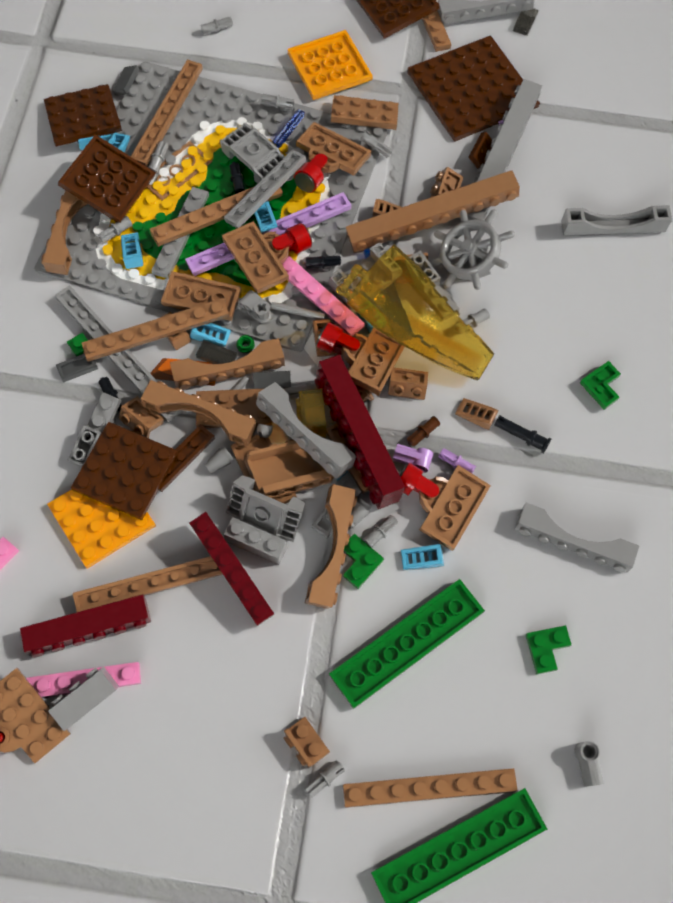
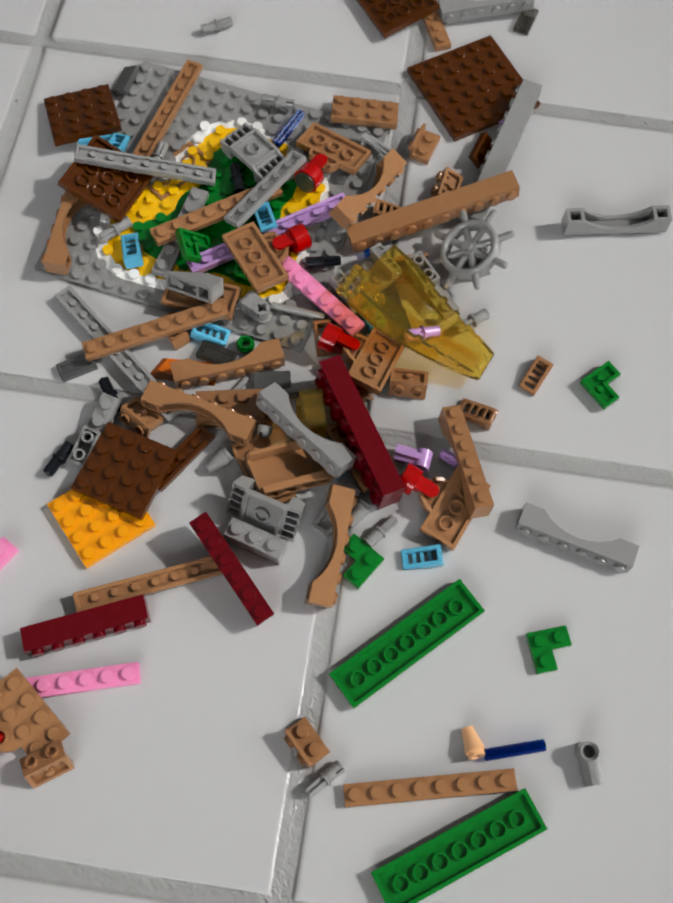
light grey brick [48,666,119,731] -> none
green plate [67,333,88,357] -> none
light orange plate [287,30,373,100] -> none
reddish brown axle [407,416,440,447] -> none
black pin [494,415,552,454] -> none
none -> medium nougat bracket [19,739,75,789]
none -> black axle [43,440,74,477]
none -> light grey tile [74,144,216,186]
none -> light grey slope [165,271,224,304]
none -> green plate [175,227,212,263]
none -> medium nougat arch [329,149,407,229]
none -> lavender axle [404,325,441,340]
none -> medium nougat bracket [408,123,441,165]
none -> medium nougat arch [438,405,494,519]
none -> light nougat cone [461,726,486,760]
none -> clear blue axle [484,739,546,761]
none -> medium nougat slope [518,355,554,396]

